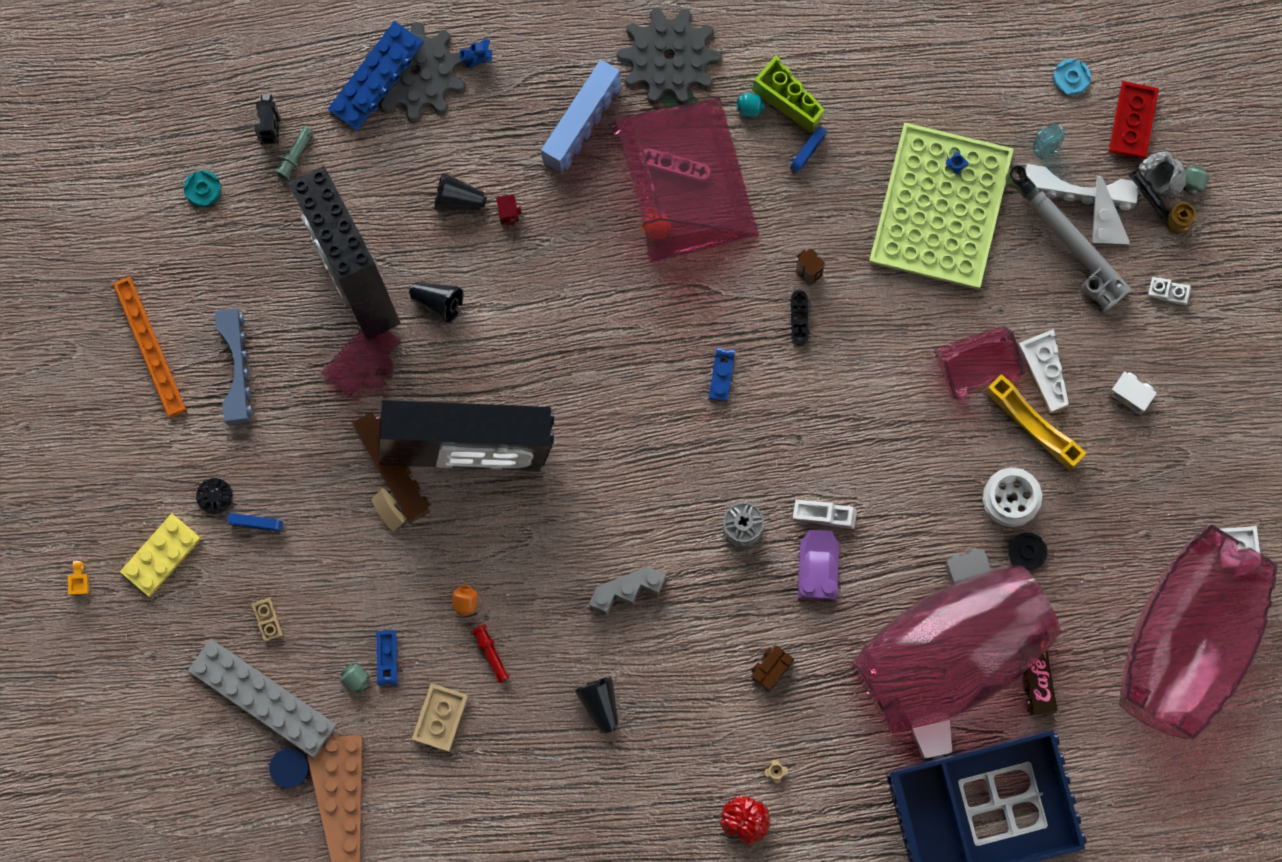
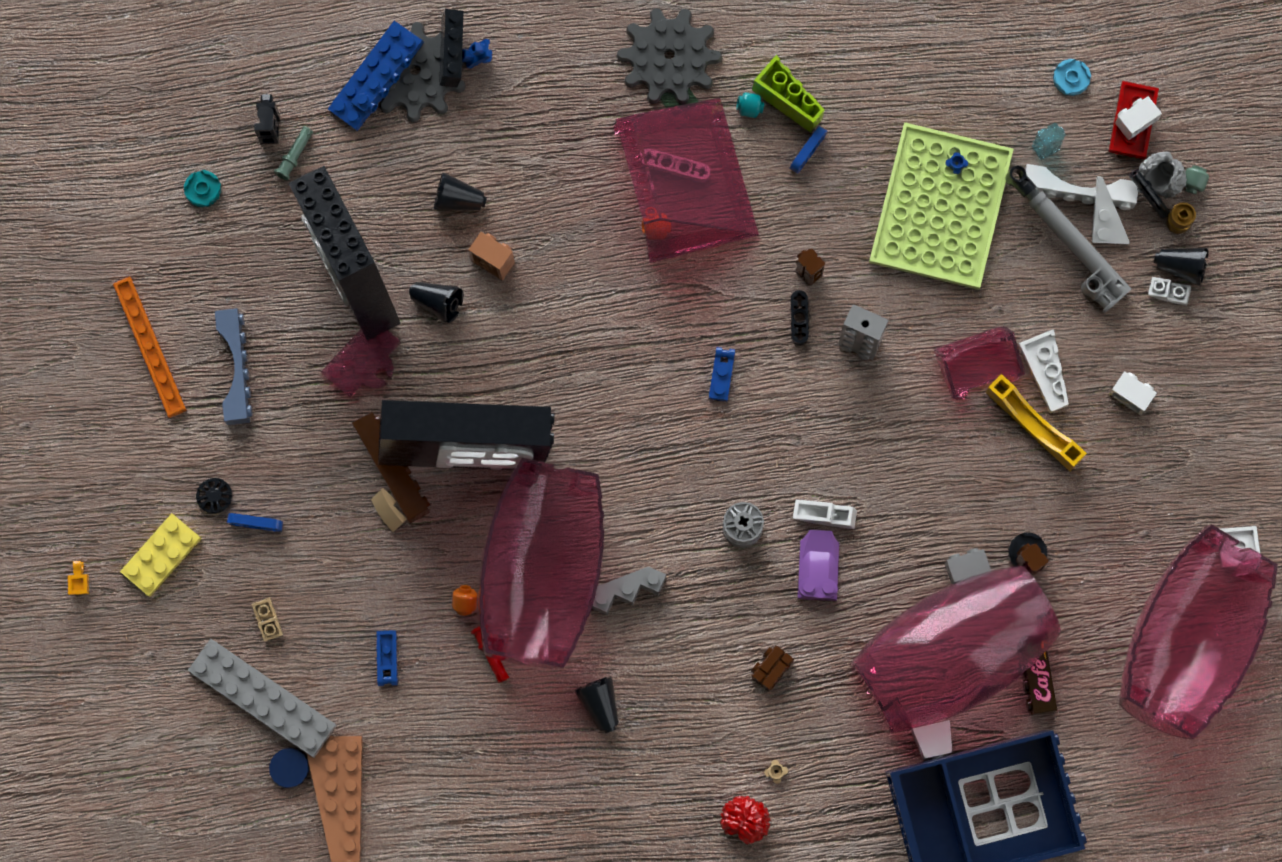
sand green head [340,663,369,693] -> none
tan plate [412,683,469,752] -> none
dark red brick [496,194,522,225] -> none
light blue brick [541,59,622,174] -> none
white wheel [982,467,1042,527] -> none
none -> black brick [439,9,464,88]
none -> nougat brick [468,232,515,281]
none -> clear pink windscreen [478,458,604,669]
none -> light grey brick [838,304,888,360]
none -> reddish brown brick [1015,543,1049,578]
none -> white brick [1115,96,1162,140]
none -> black cone [1154,248,1209,286]

